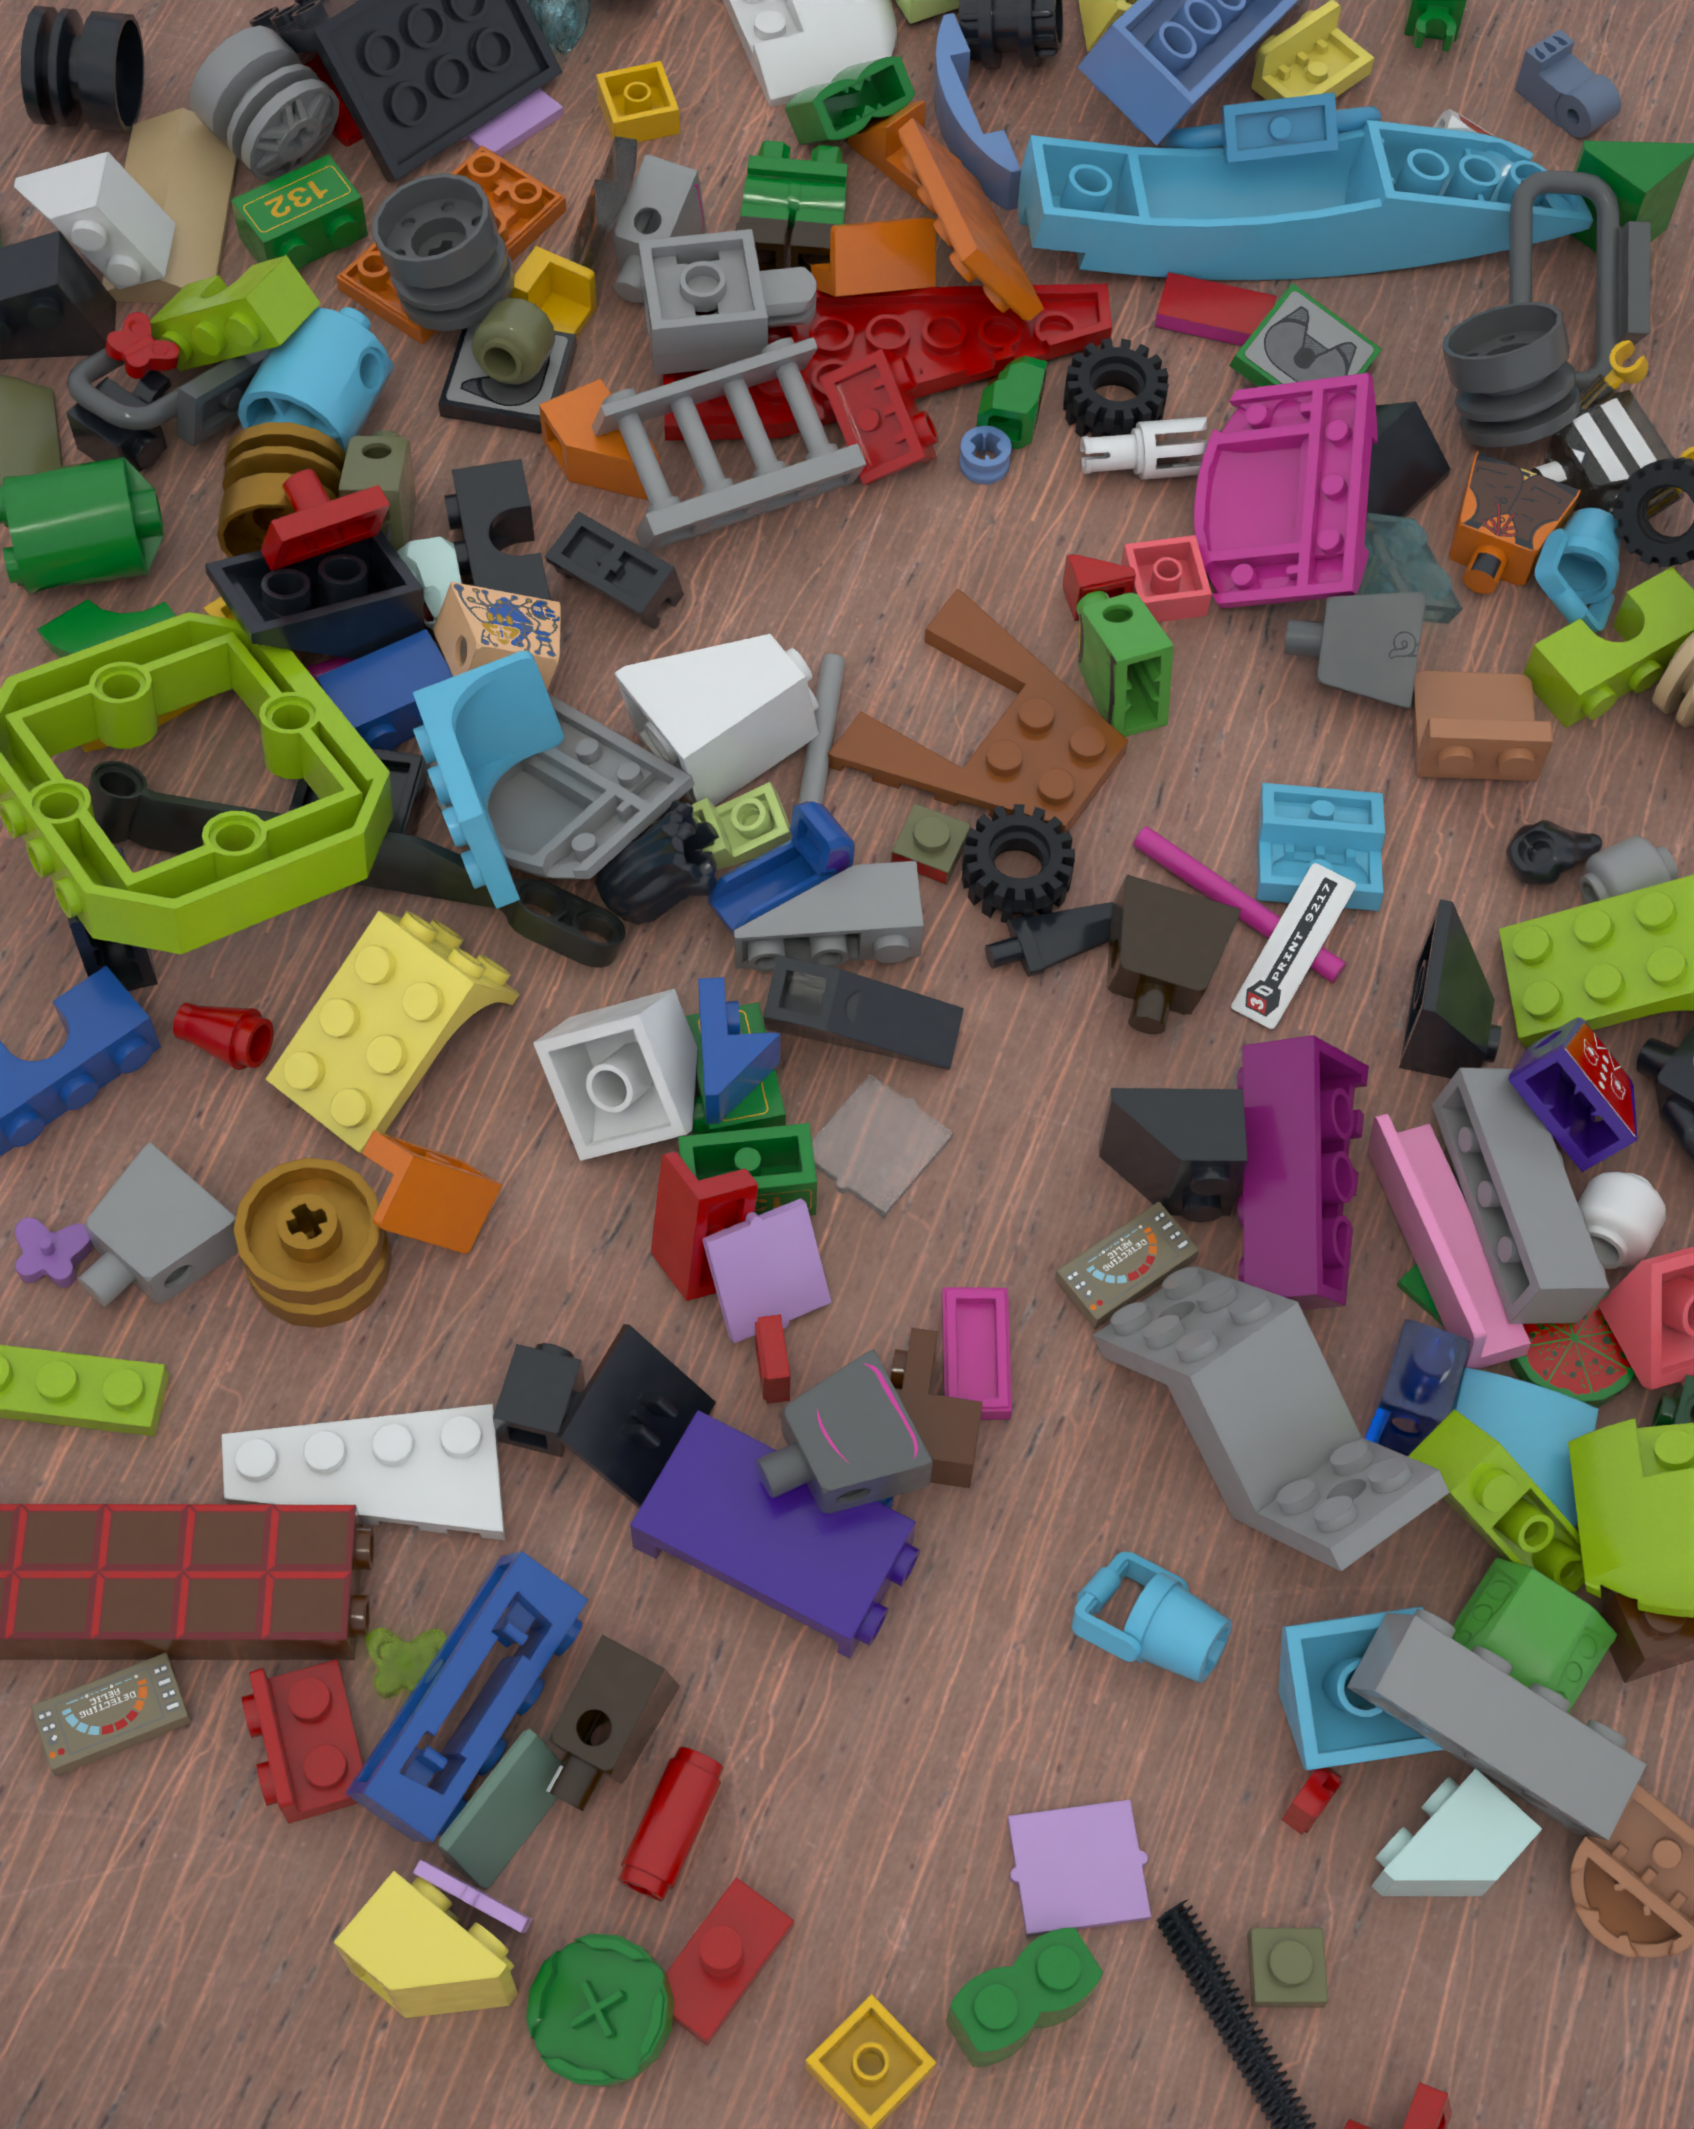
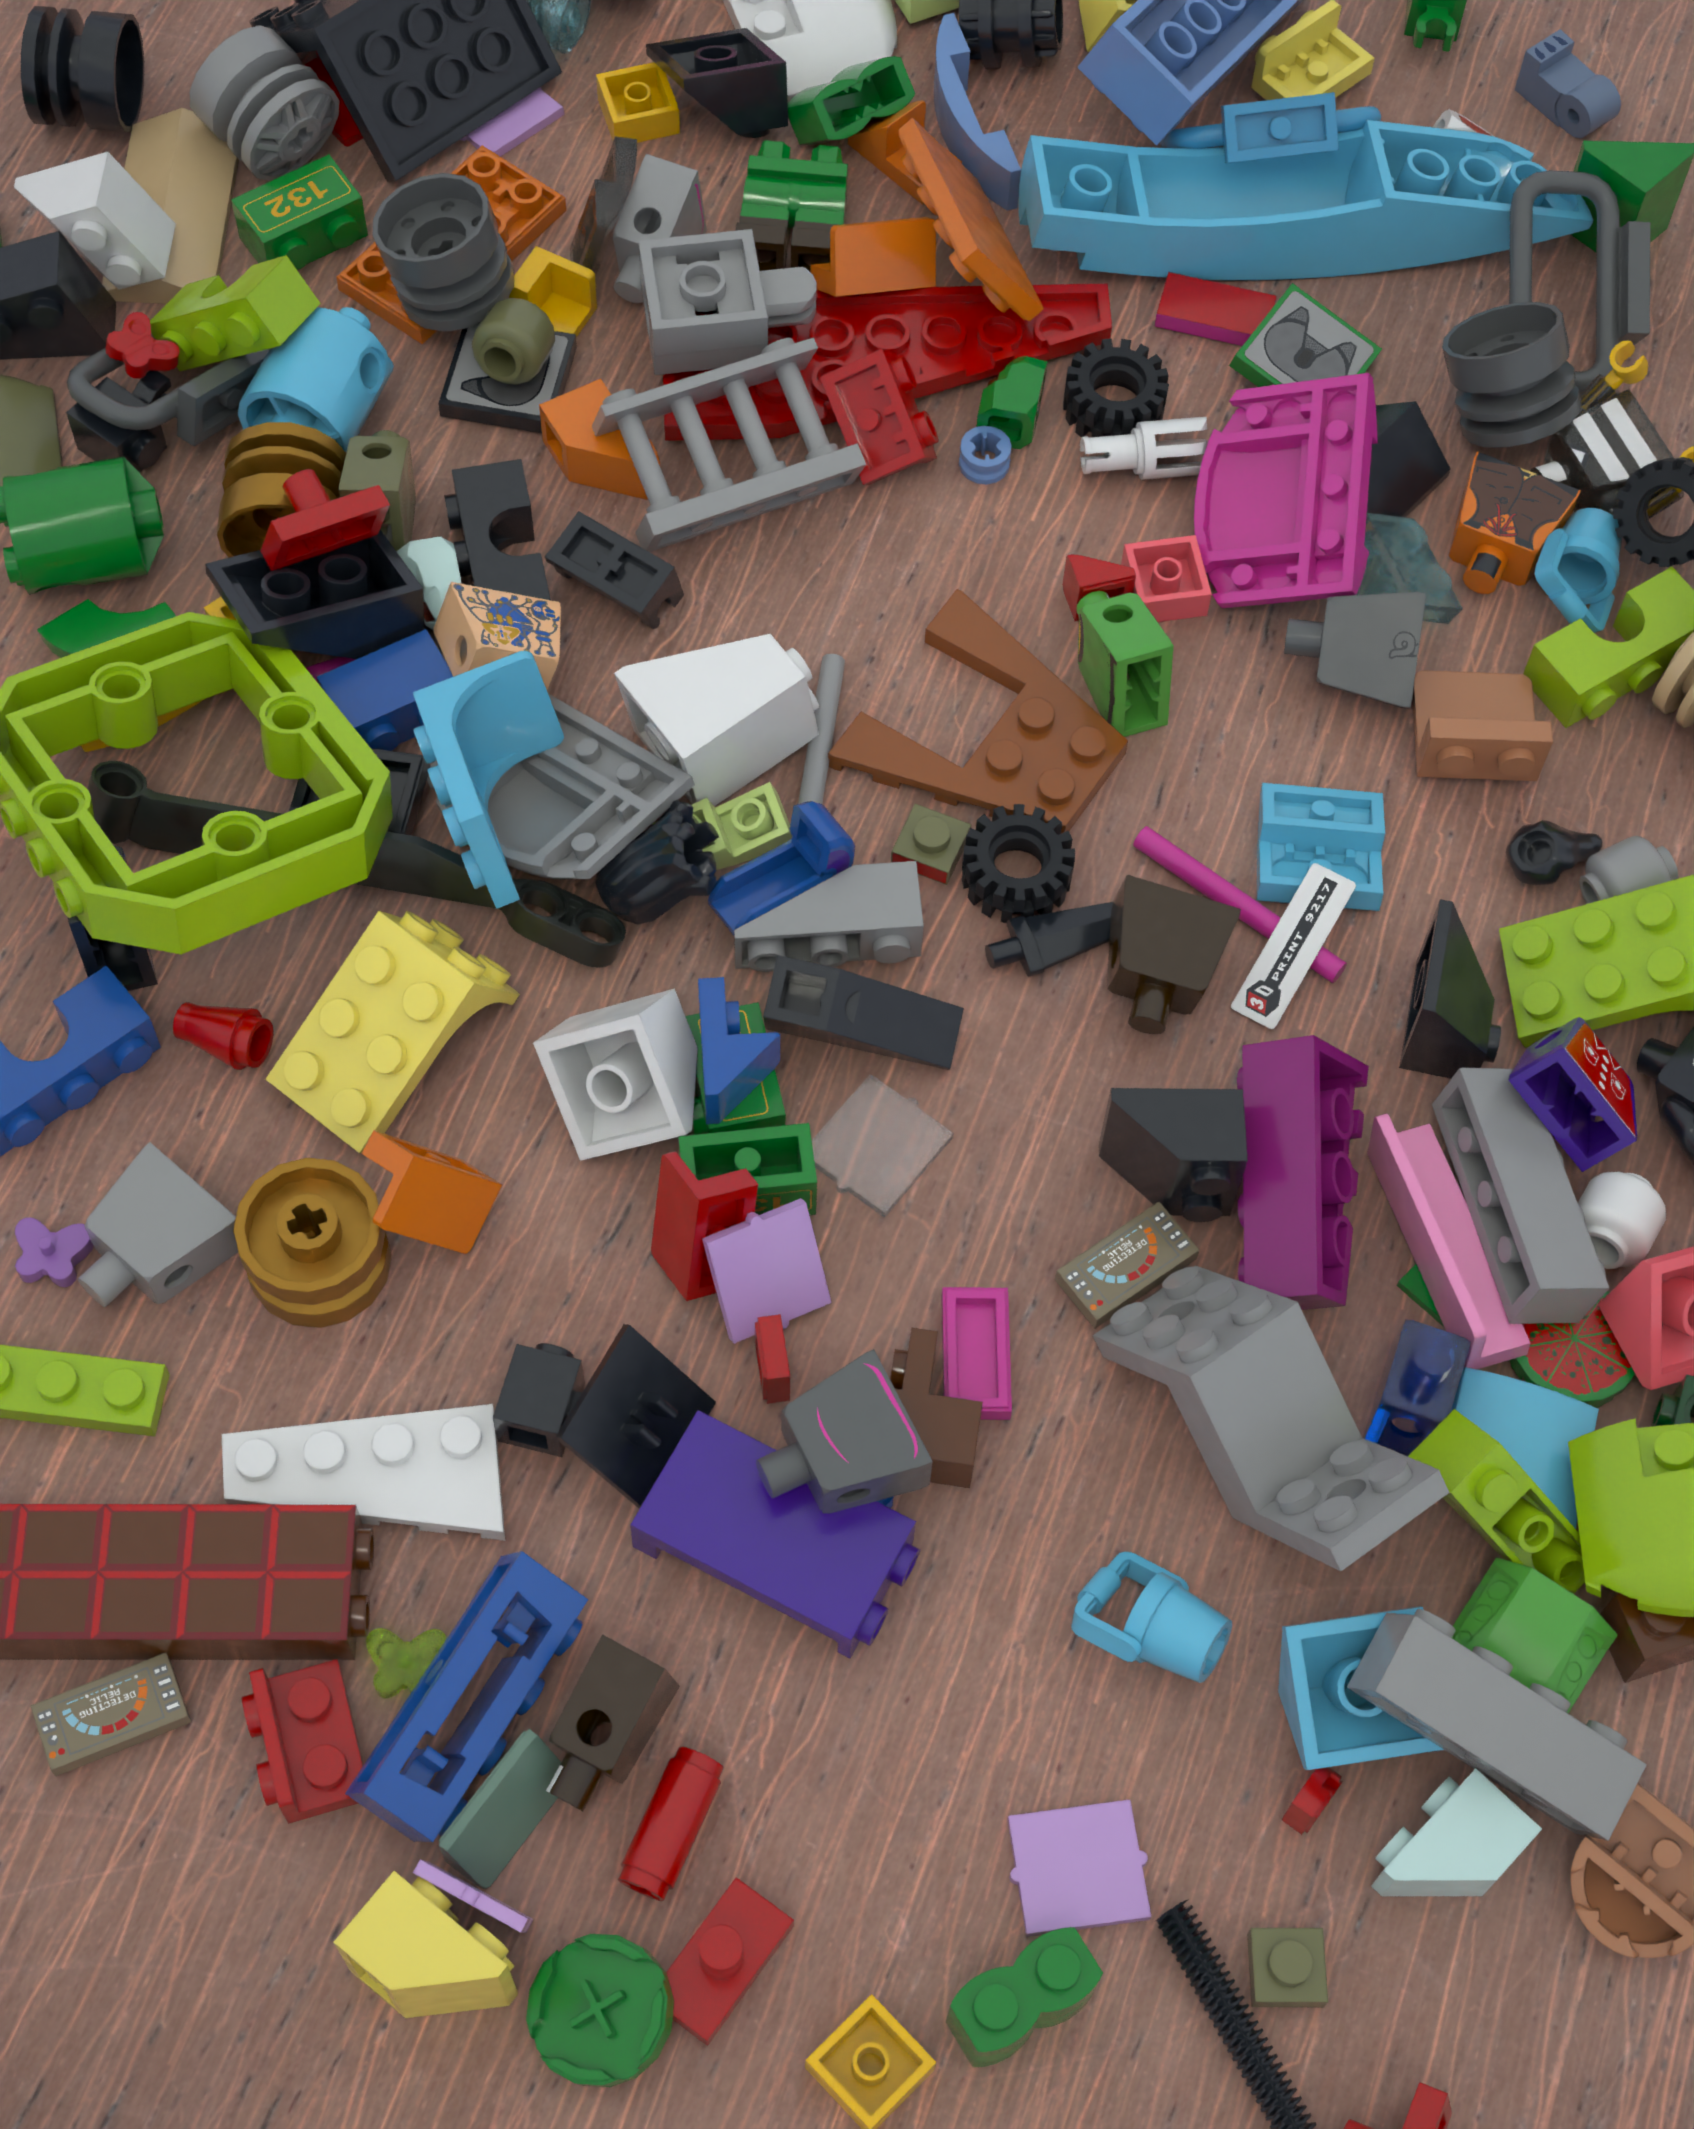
none -> black slope [646,28,788,138]

